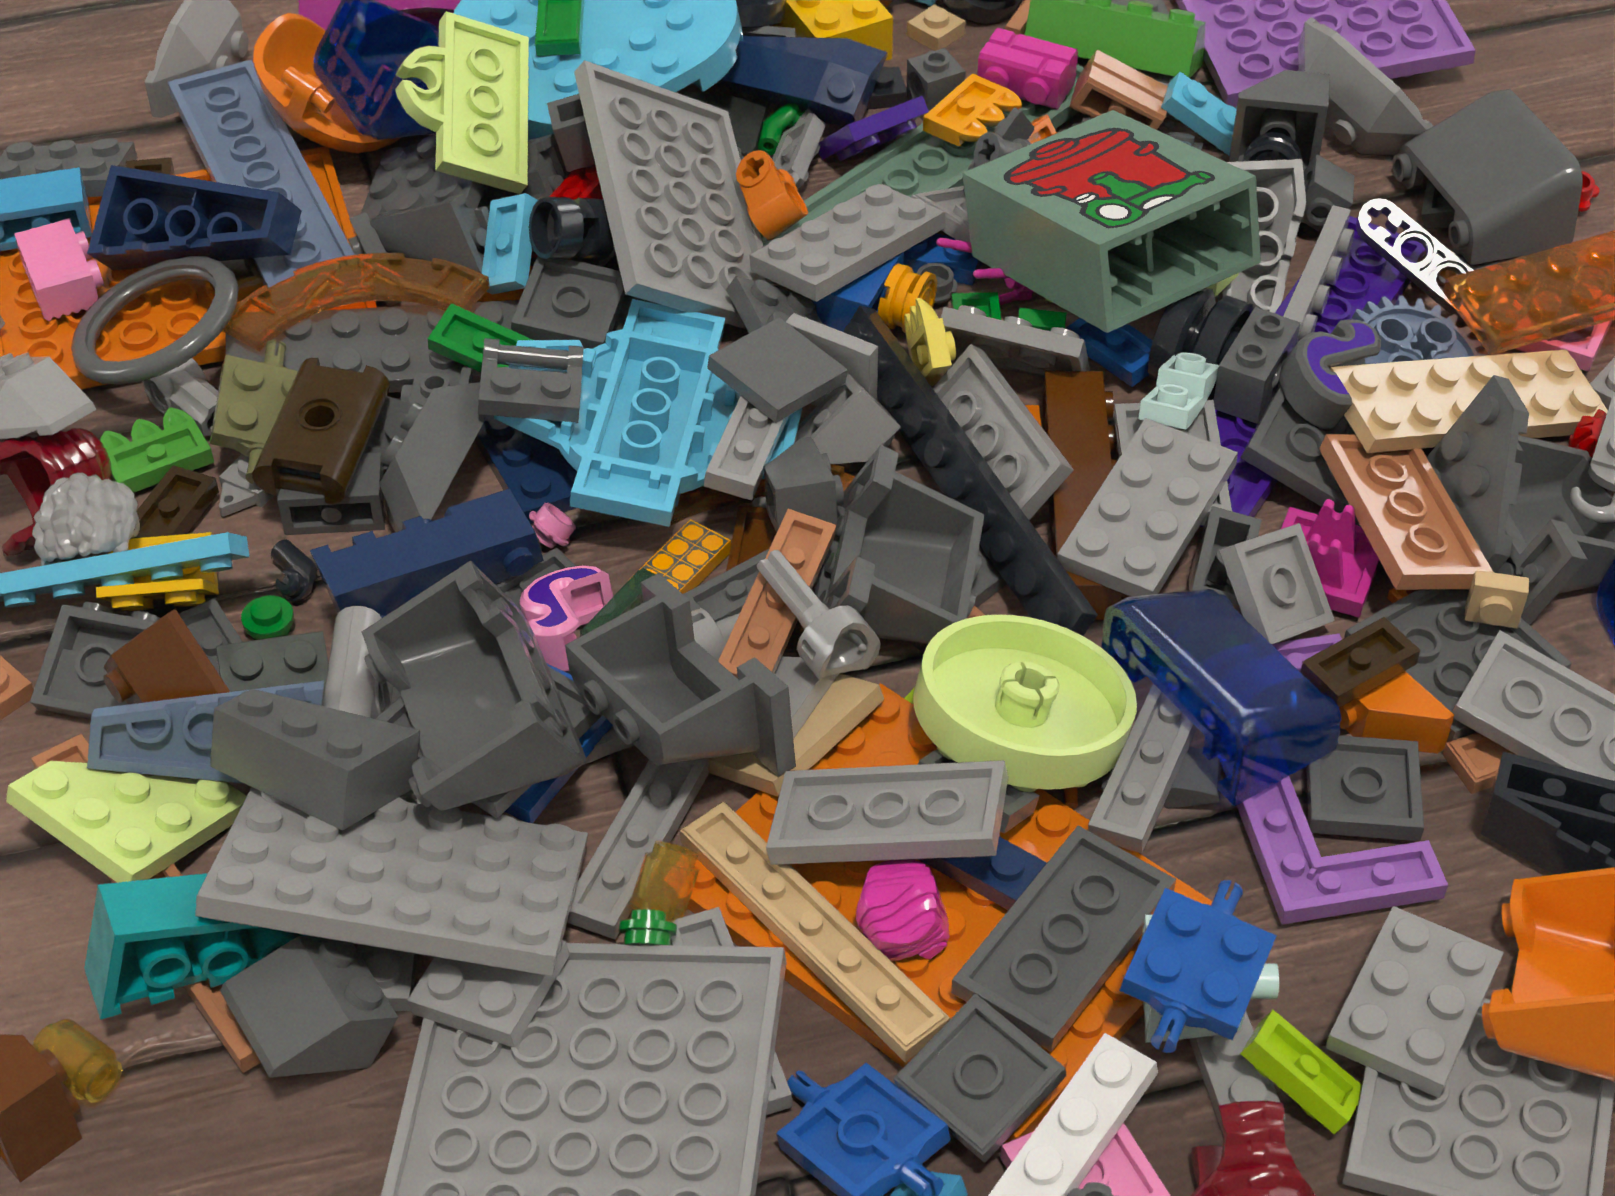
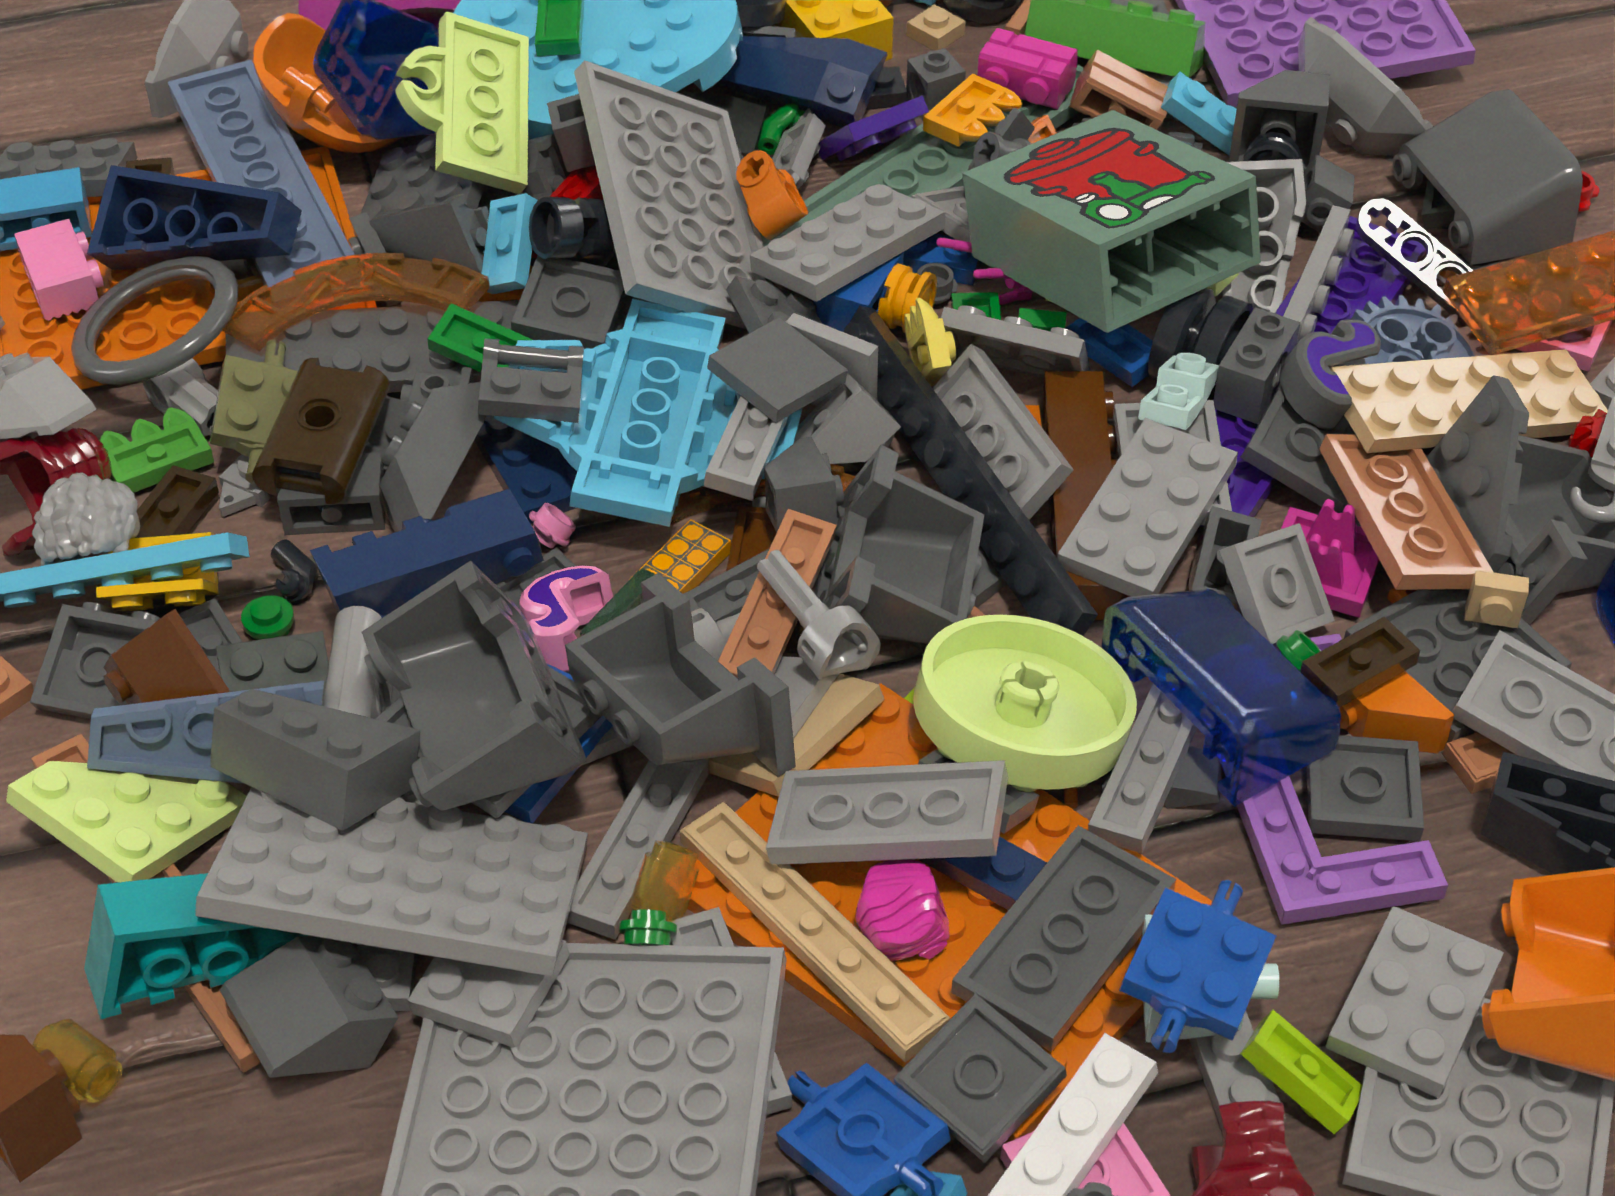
none -> green plate [1276,630,1321,679]

